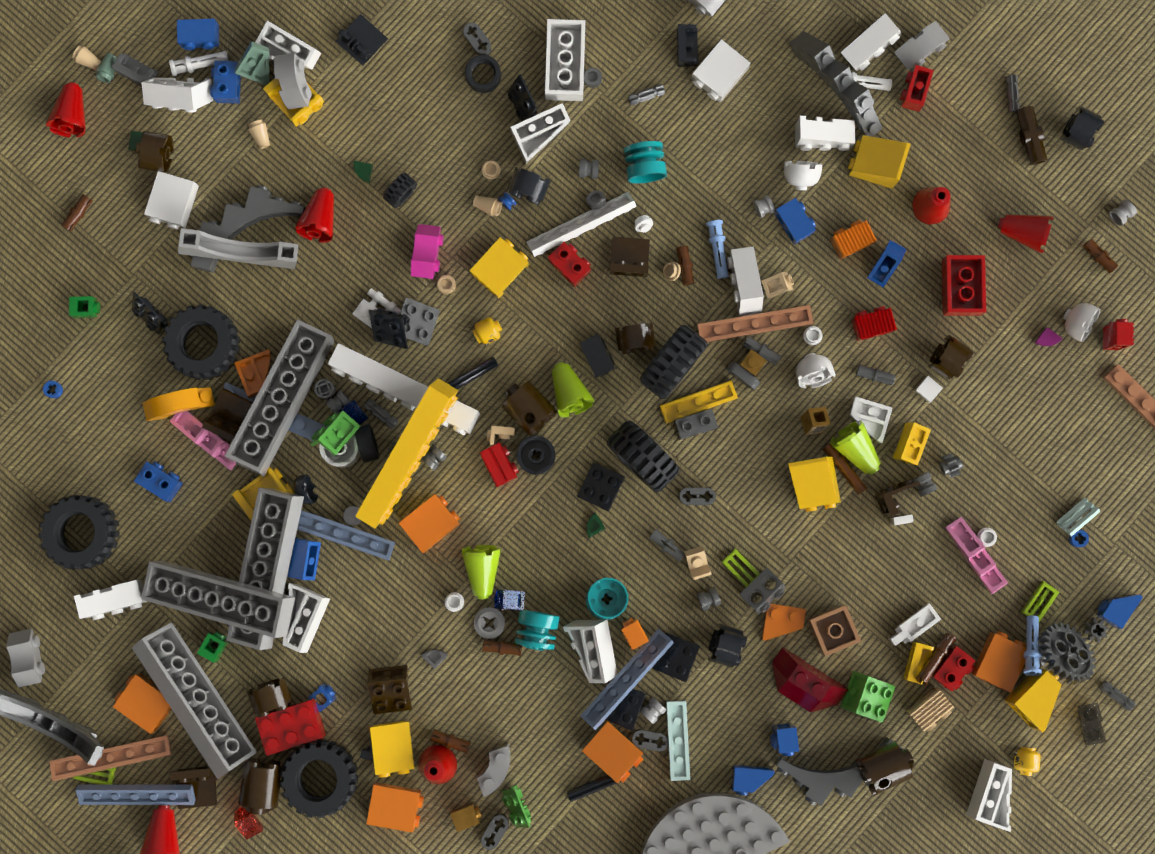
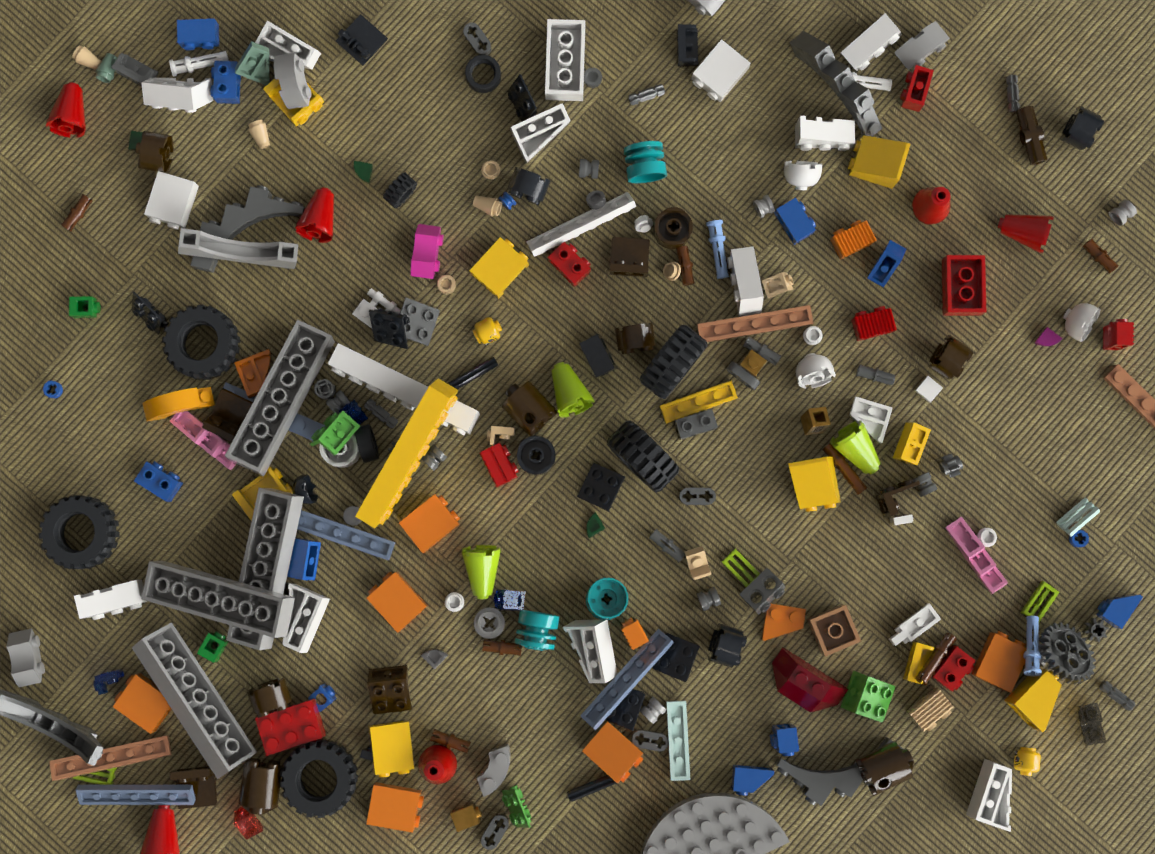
none -> clear blue bracket [93,668,124,695]
none -> orange brick [366,572,428,633]
none -> dark brown brick [654,207,693,249]

